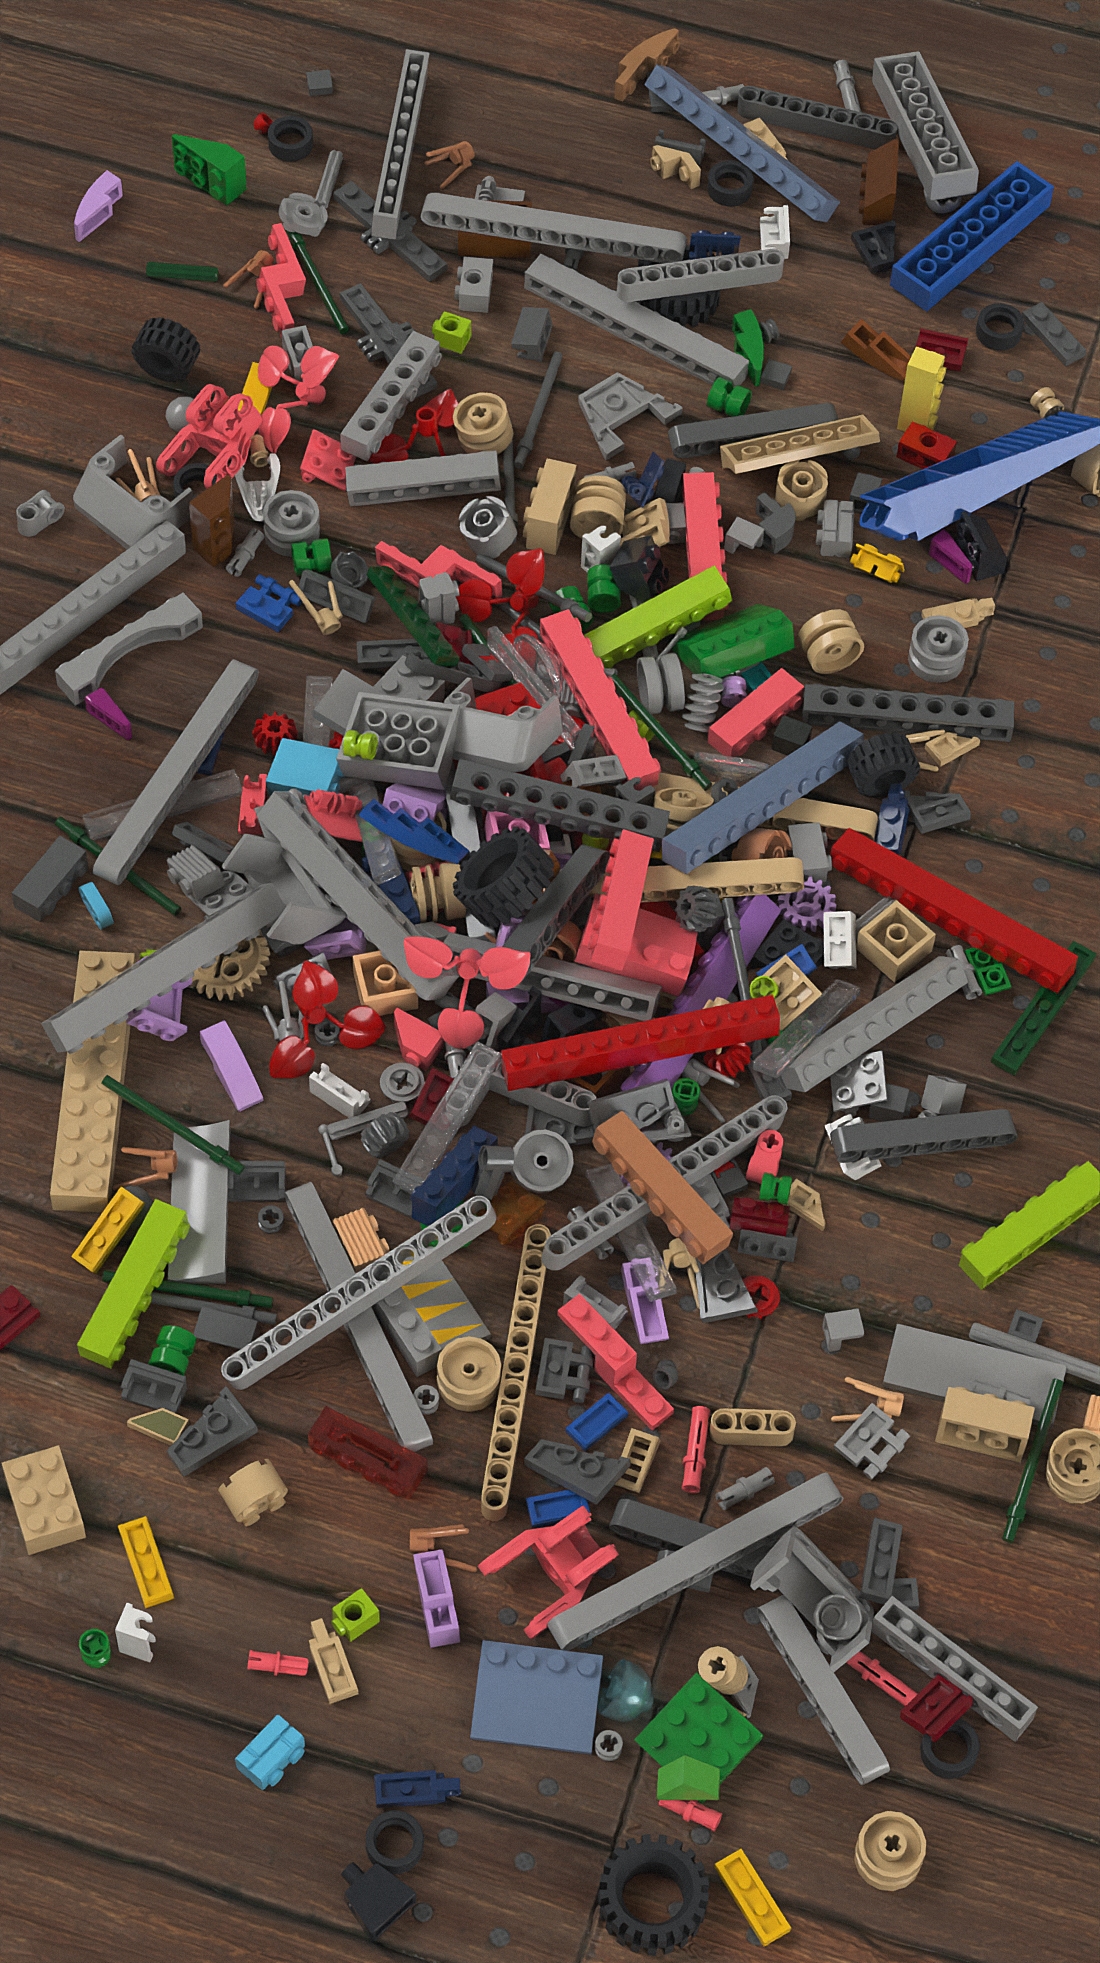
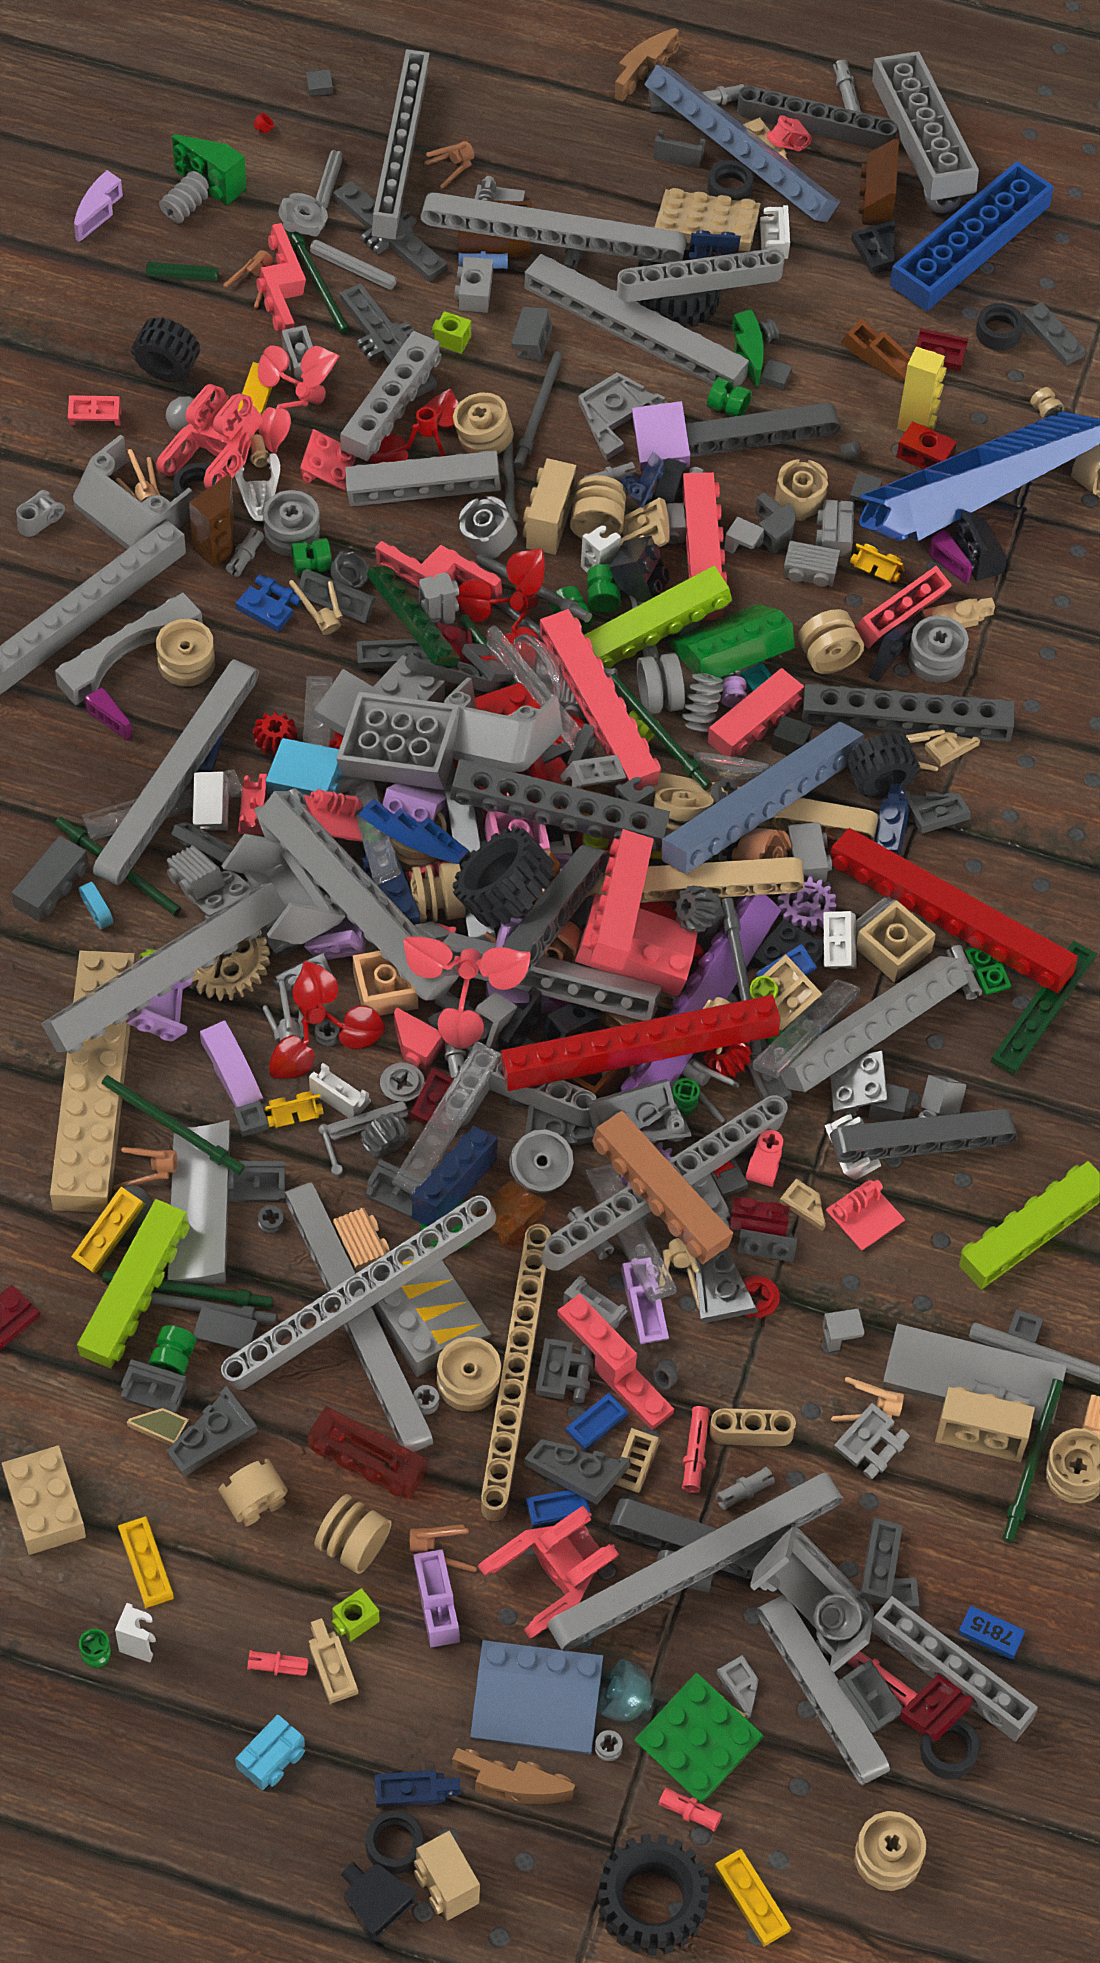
black tyre [268,116,313,162] -> none
lime wheel [343,730,378,760] -> none
dark grey piece [472,1145,514,1200] -> none
tan slope [650,145,701,189] -> none
light grey hinge [656,627,687,664] -> none
bright green slope [657,1755,720,1800] -> none
tan piece [698,1646,748,1695] -> none
tan arch [720,415,880,474] -> none
green wheel [759,1172,792,1205] -> none
none -> coral hinge [68,395,122,426]
none -> tan wheel [156,619,215,686]
none -> light grey piece [159,171,209,224]
none -> white hinge [193,772,229,830]
none -> dark grey tile [233,1100,269,1137]
none -> yellow hinge [264,1091,324,1129]
none -> light grey axle [310,240,397,290]
none -> tan wheel [314,1494,391,1574]
none -> tan brick [414,1831,480,1921]
none -> medium nougat slope [452,1748,575,1804]
none -> medium blue pin [459,251,508,269]
none -> lavender panel [632,401,690,473]
none -> tan plate [654,188,761,252]
none -> coral piece [766,115,812,151]
none -> light grey brick [783,541,840,587]
none -> coral hinge [826,1180,905,1251]
none -> dark grey hinge [837,1660,904,1733]
none -> coral brick [855,566,952,649]
none -> black wing [869,620,916,682]
none -> blue tile [958,1605,1026,1660]

